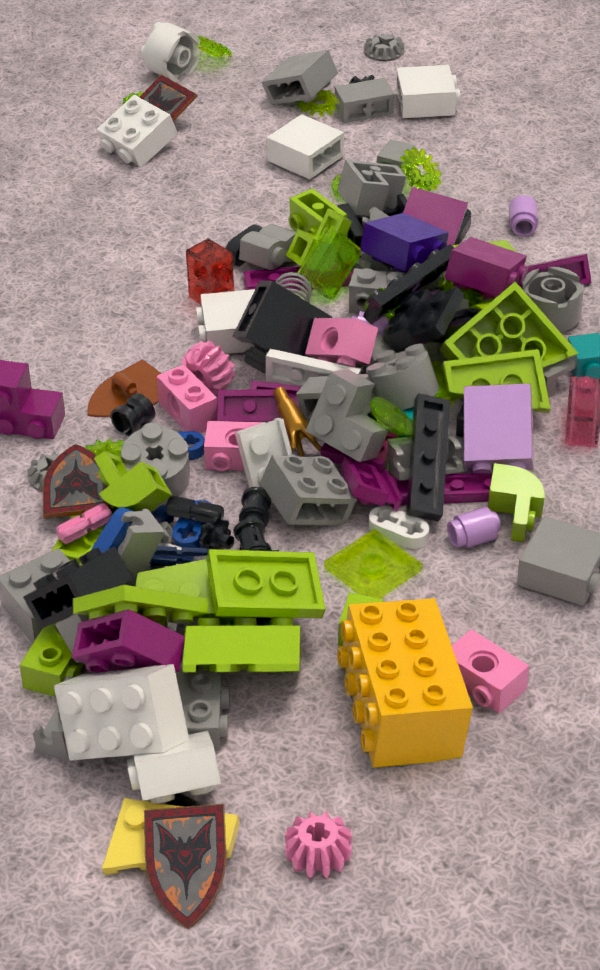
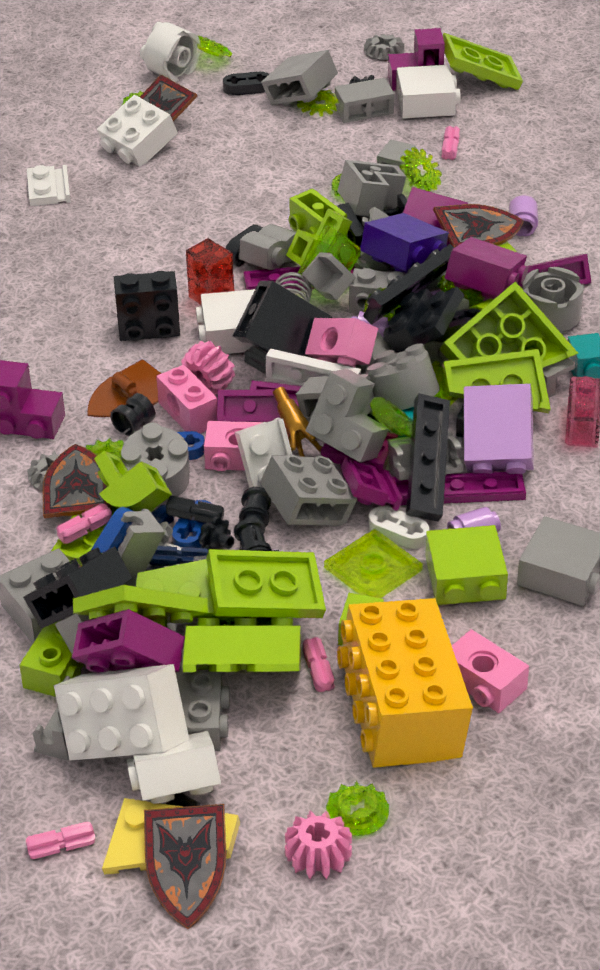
white brick [266,114,344,180] -> none
brick [488,463,545,542] -> none
none -> bright pink piece [26,822,95,859]
none -> white plate [27,165,71,206]
none -> black brick [113,271,180,341]
none -> black beam [223,72,269,95]
none -> light grey panel [302,252,356,300]
none -> bright pink piece [302,637,335,692]
none -> clear neon green gear [326,780,389,836]
none -> magenta brick [388,28,445,91]
none -> lime brick [425,525,508,605]
none -> shield [433,204,524,248]
none -> bright pink piece [441,126,460,160]
none -> lime plate [443,33,523,90]

